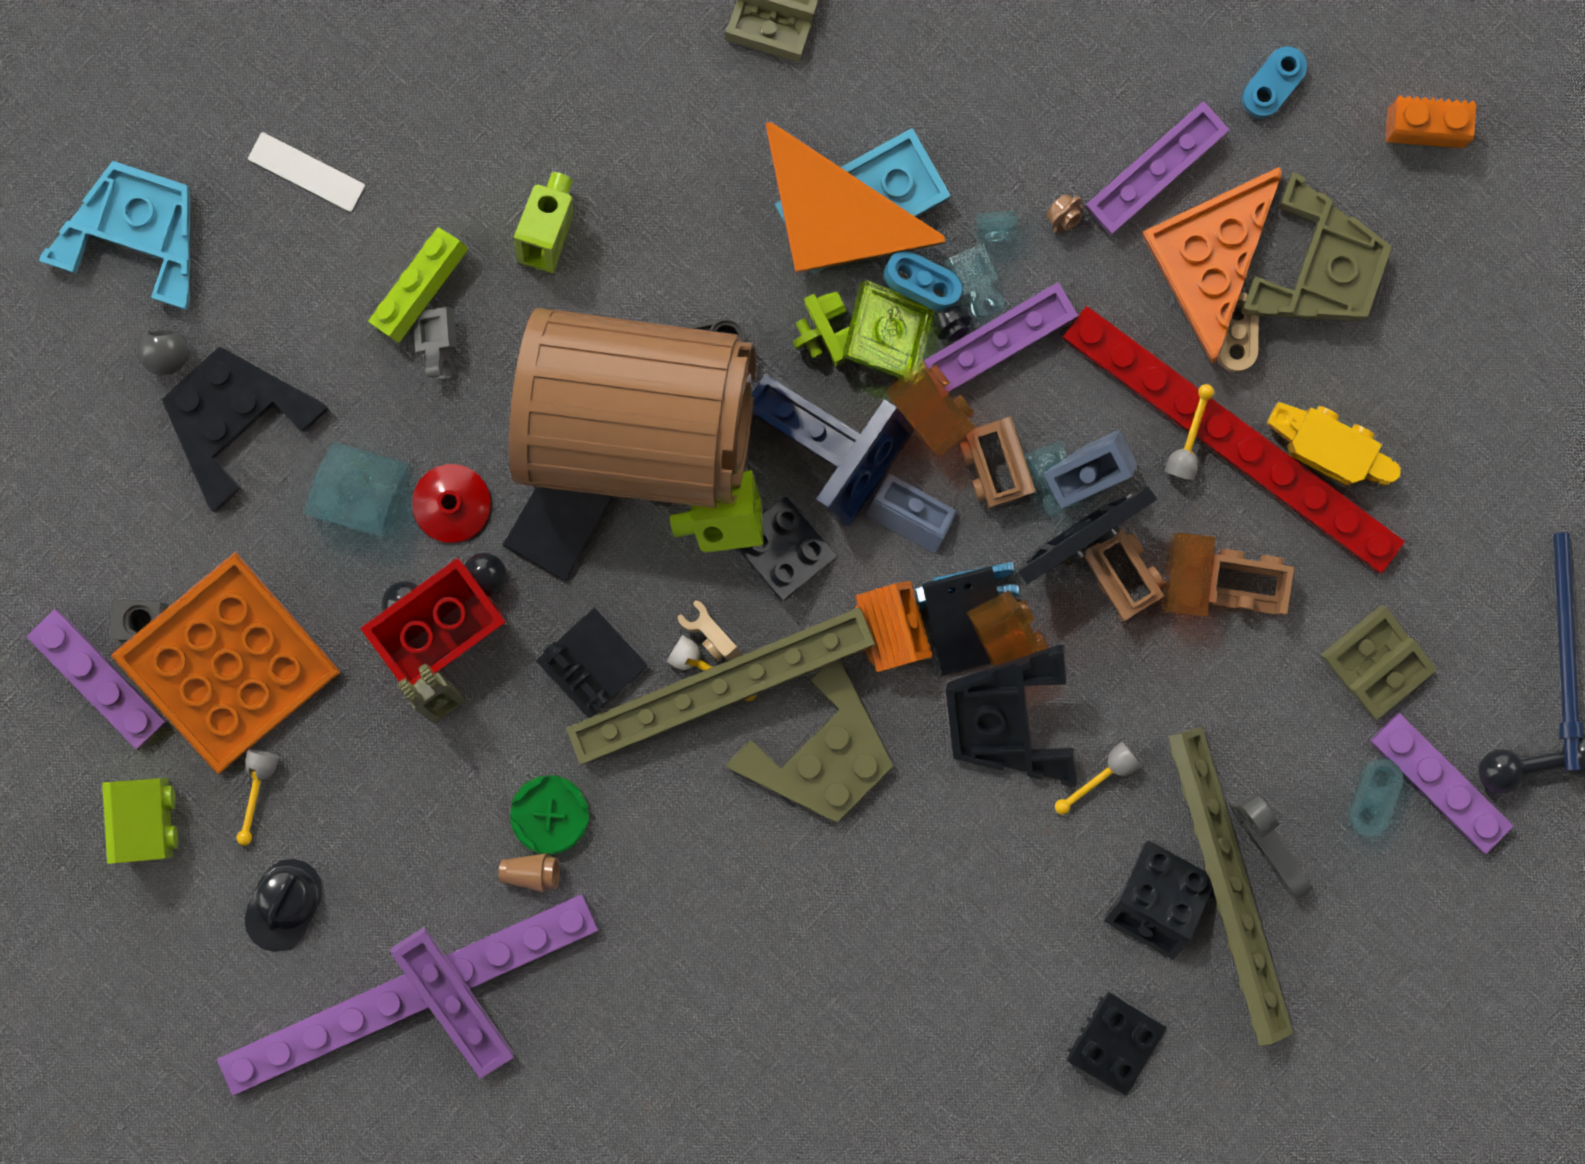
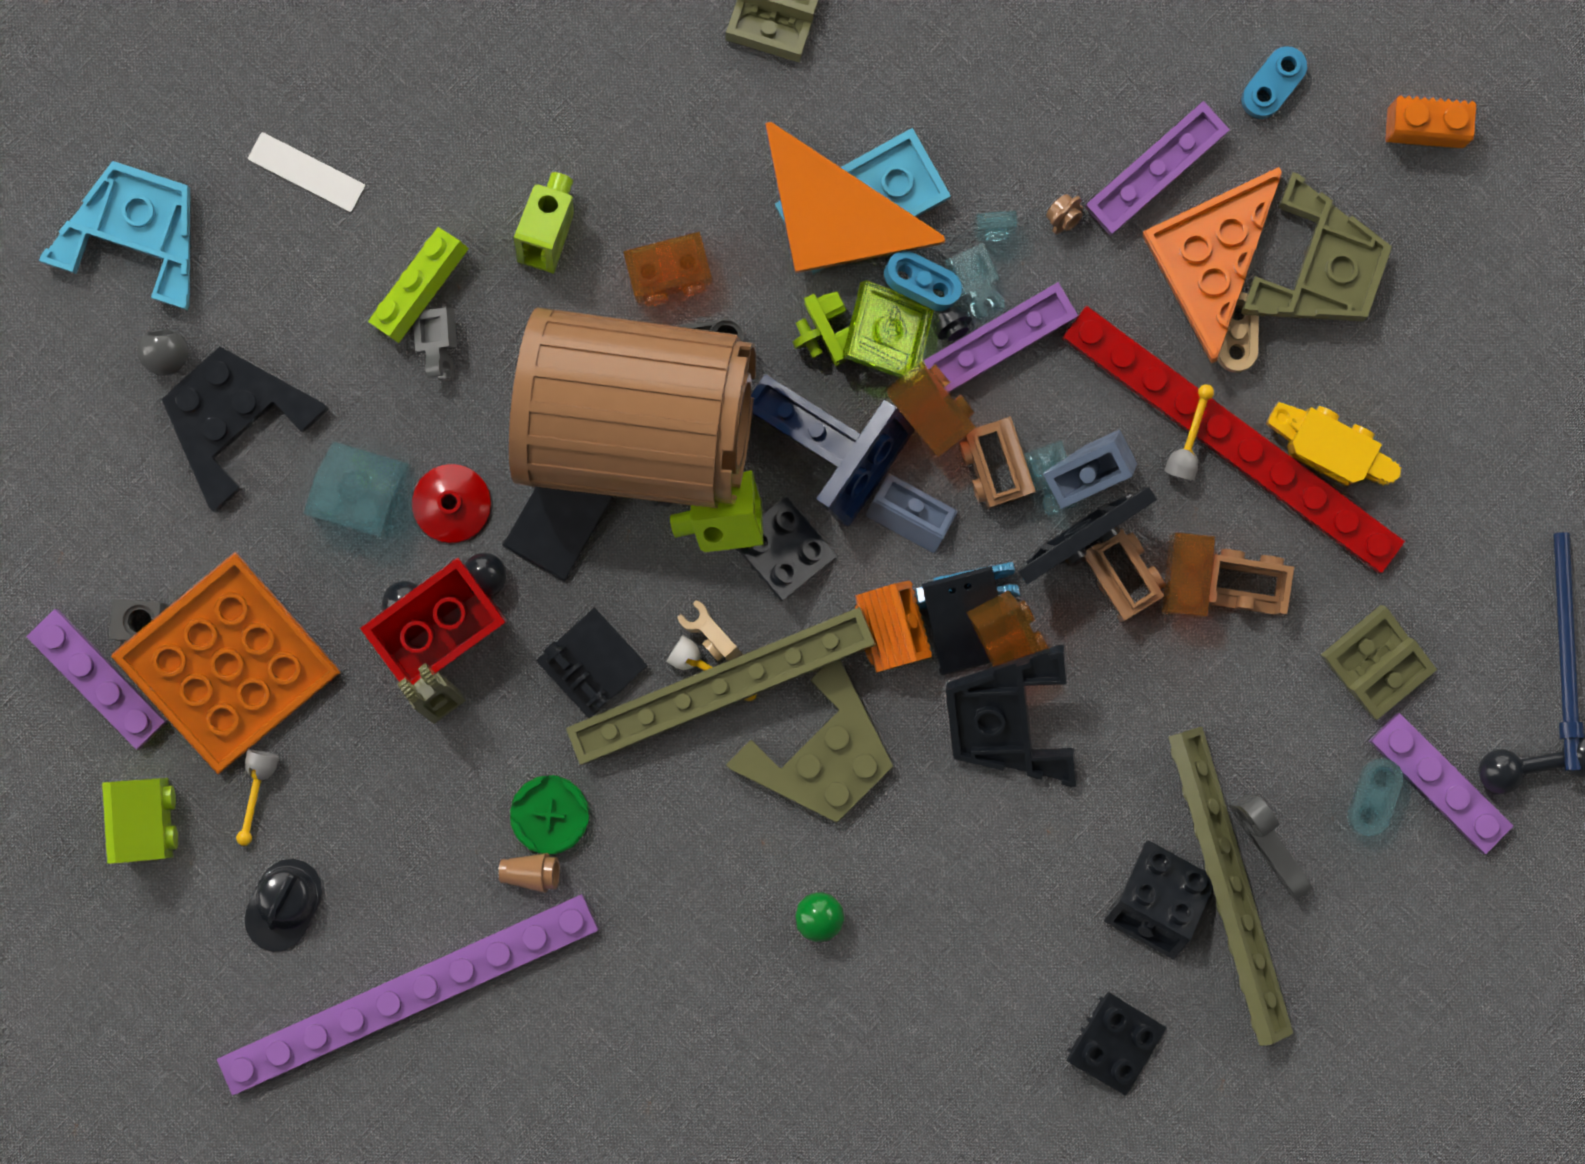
medium lavender plate [391,927,514,1079] -> none
hinge [1055,741,1142,815] -> none
none -> clear orange brick [623,231,713,306]
none -> green piece [795,892,845,943]

